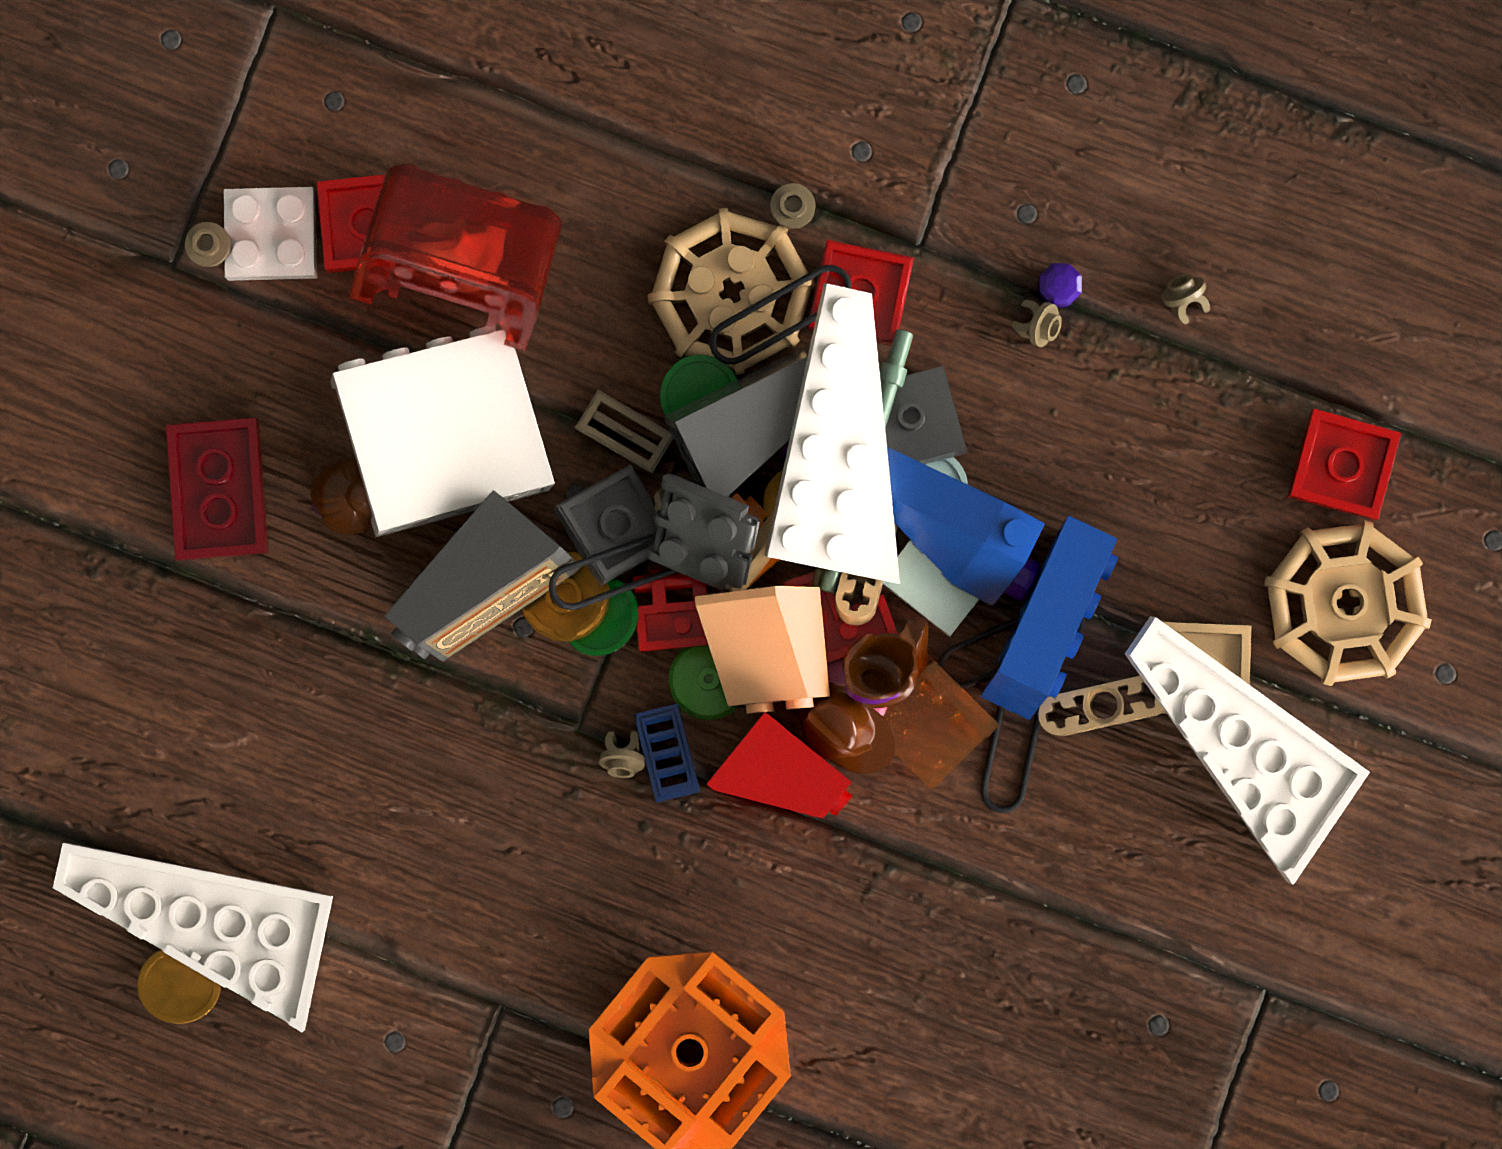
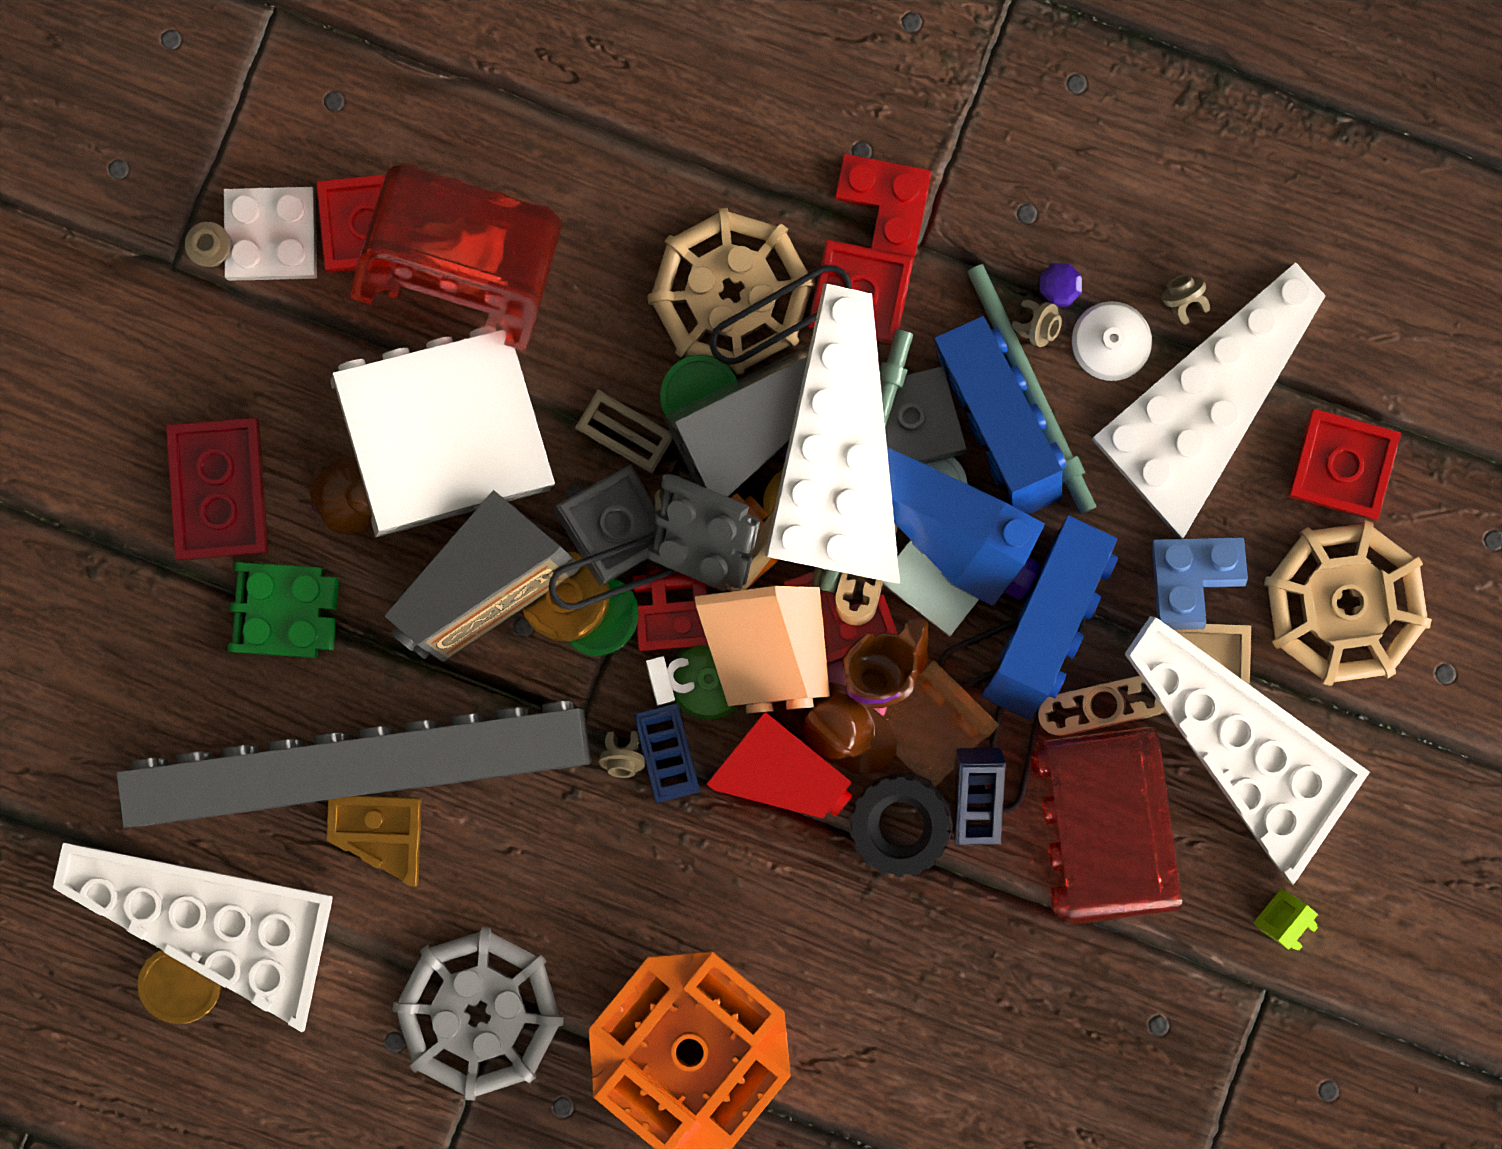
dark tan plate [770,183,815,229] -> none
none -> dark grey piece [117,701,592,828]
none -> green plate [226,562,339,658]
none -> pearl gold wing [327,795,422,887]
none -> light grey plate [392,927,564,1101]
none -> white tile [646,656,695,707]
none -> red plate [835,154,932,259]
none -> black tyre [850,772,953,877]
none -> blue wedge [934,316,1067,515]
none -> dark blue slope [954,747,1006,845]
none -> sand green bar [967,264,1097,515]
none -> clear red windscreen [1031,726,1182,925]
none -> white piece [1072,301,1152,381]
none -> white wing [1092,262,1325,539]
none -> medium blue plate [1151,538,1248,630]
none -> lime tile [1253,888,1318,950]

